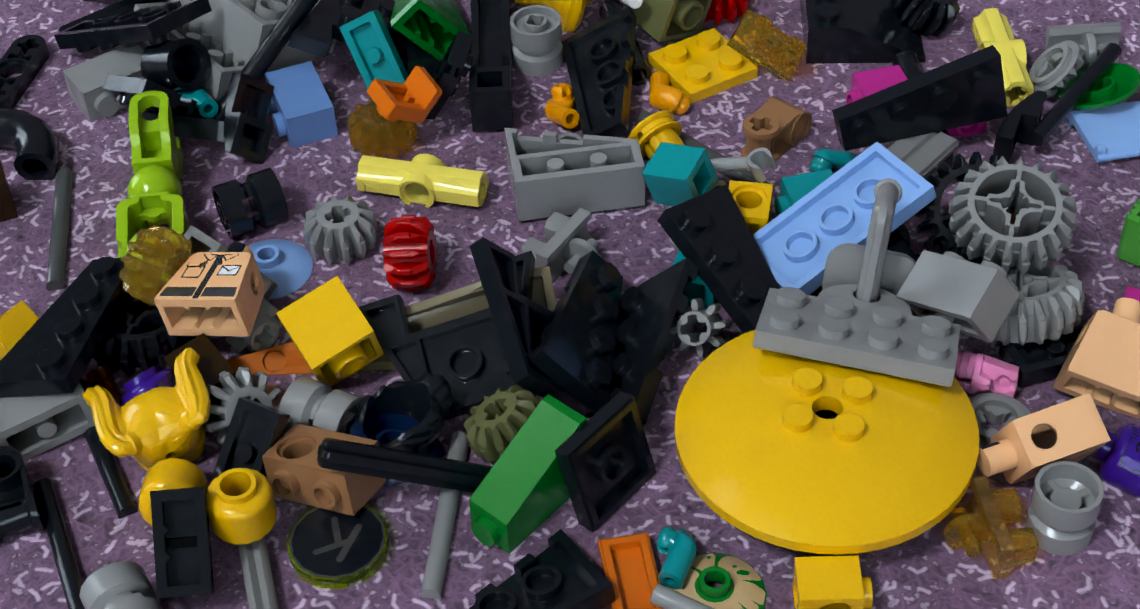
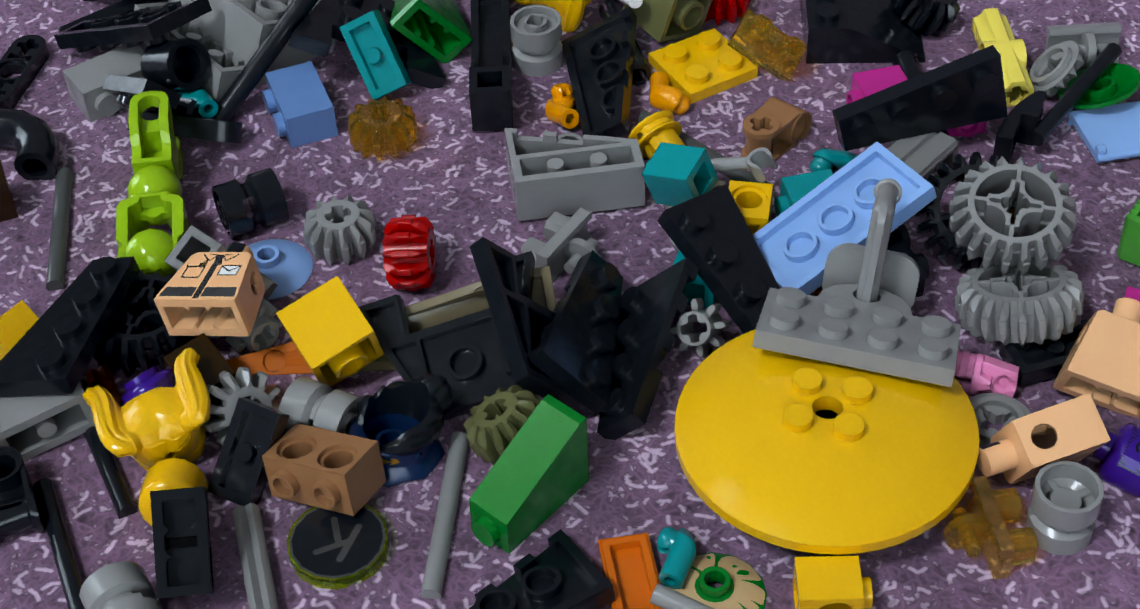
clear yellow gear [119,225,194,306] -> none
yellow head [206,468,277,545] -> none
black slope [224,72,274,164] -> none
black axle [317,438,493,493] -> none
light yellow piece [356,154,489,208] -> none
orange bracket [366,66,442,123] -> none
black plate [425,30,475,120] -> none
black plate [555,391,656,533] -> none
light grey brick [896,250,1020,343] -> none

